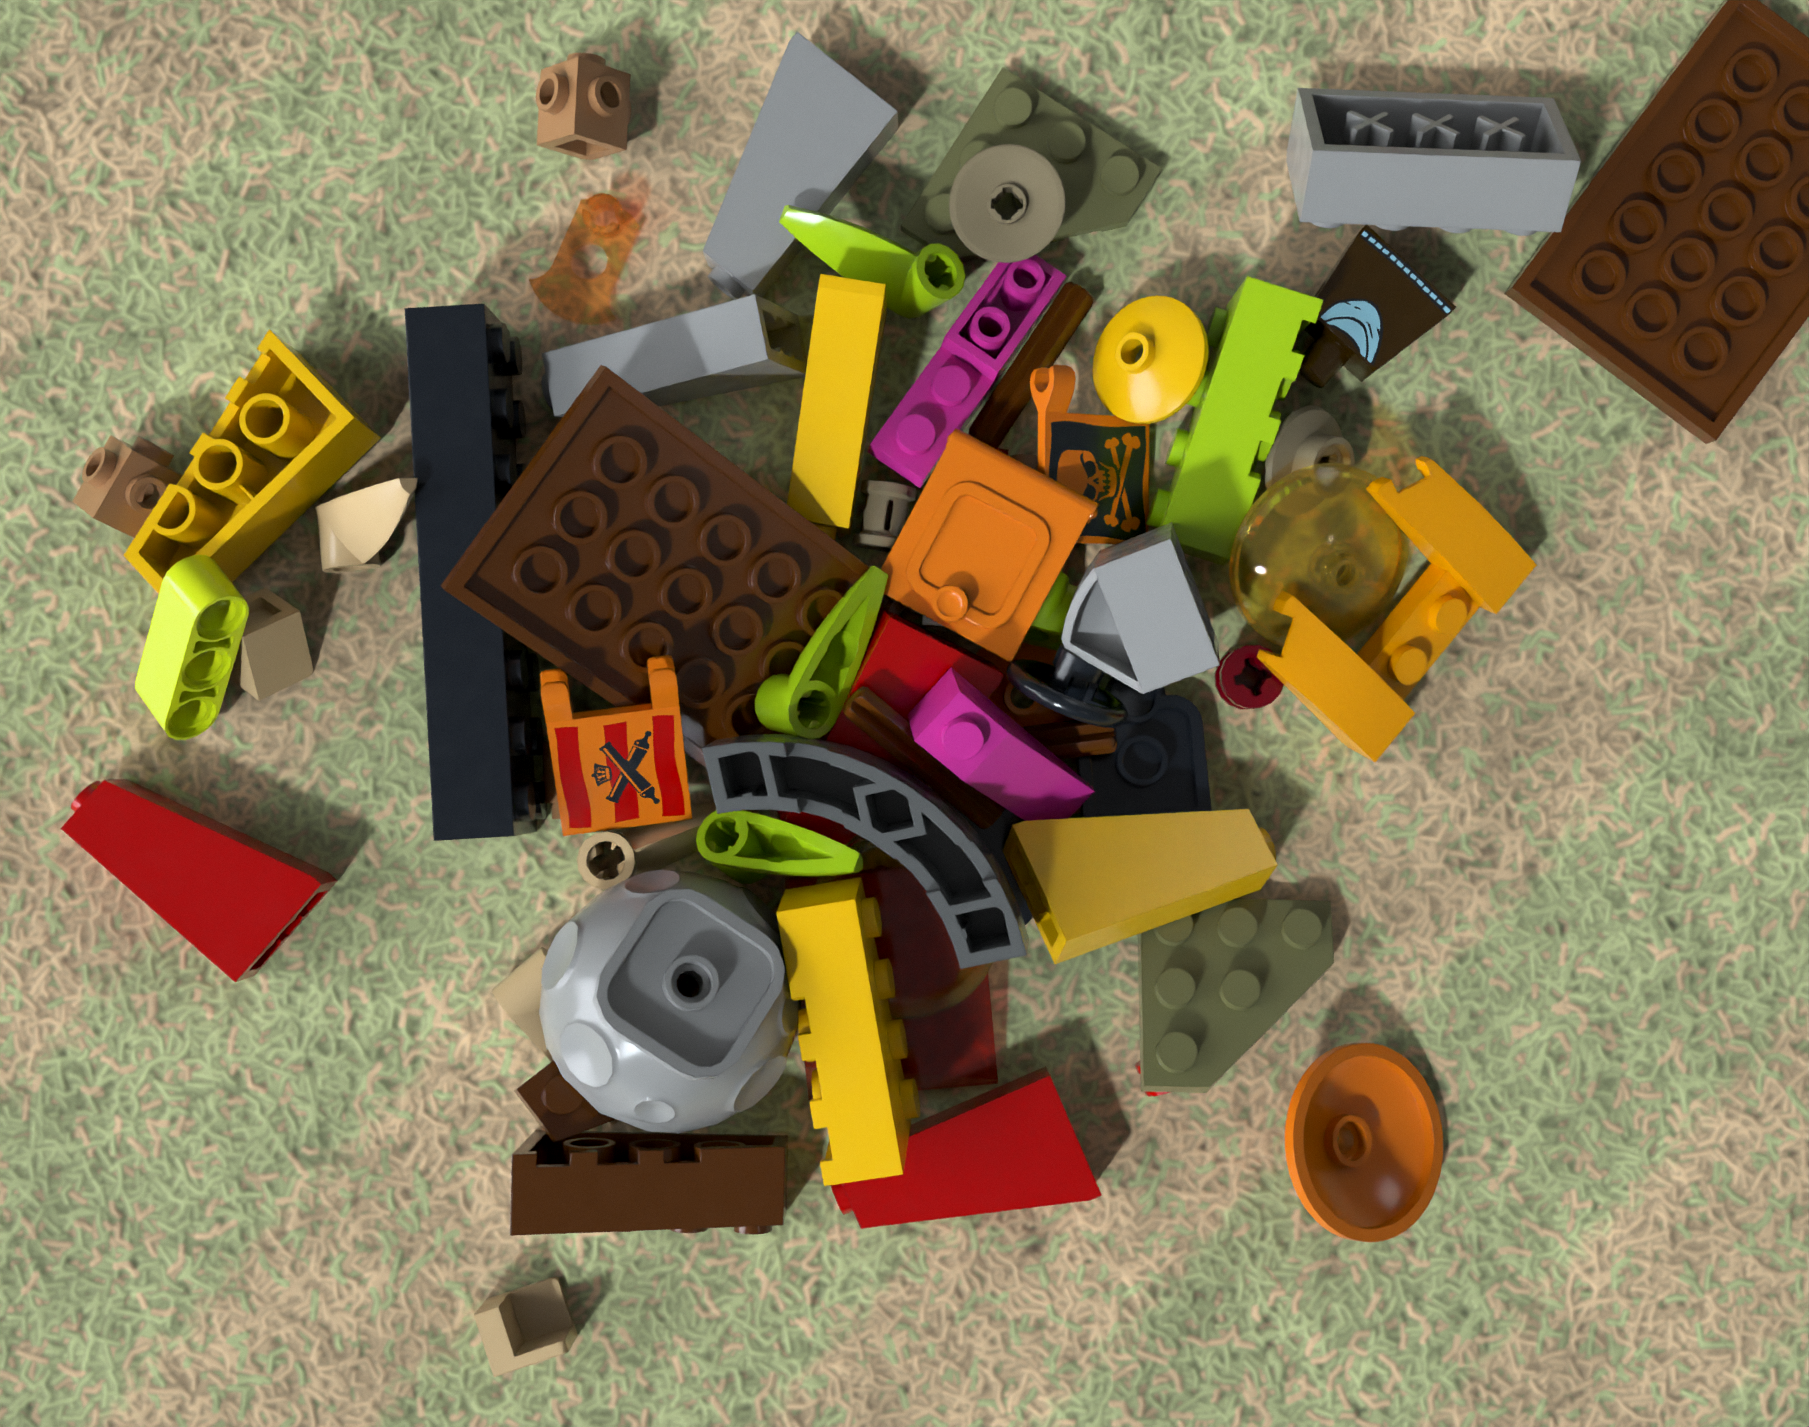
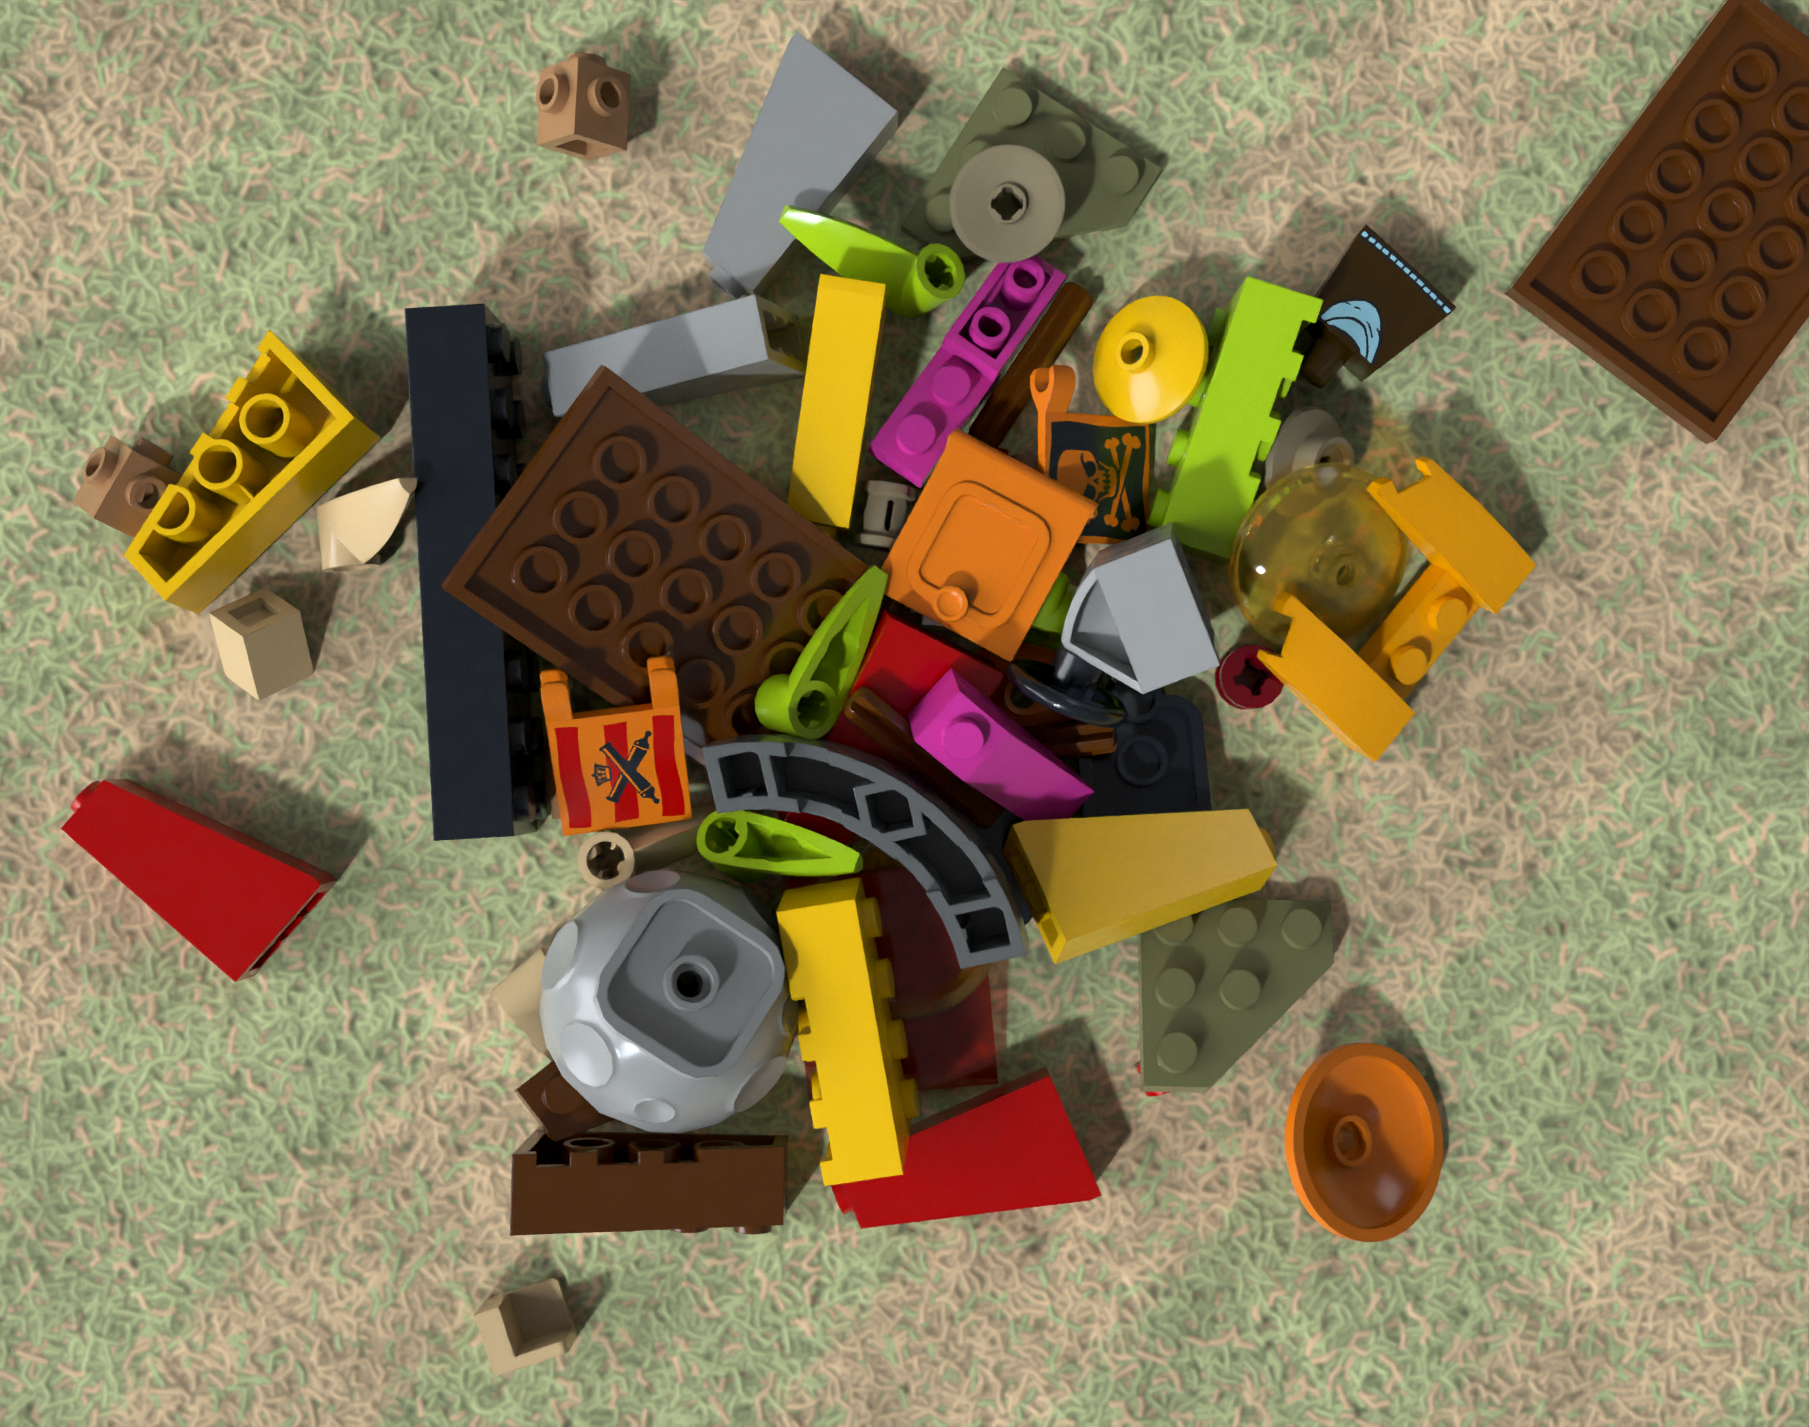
neon yellow beam [135,555,249,740] -> none
clear orange piece [529,193,640,325] -> none
light grey brick [1286,88,1581,236] -> none

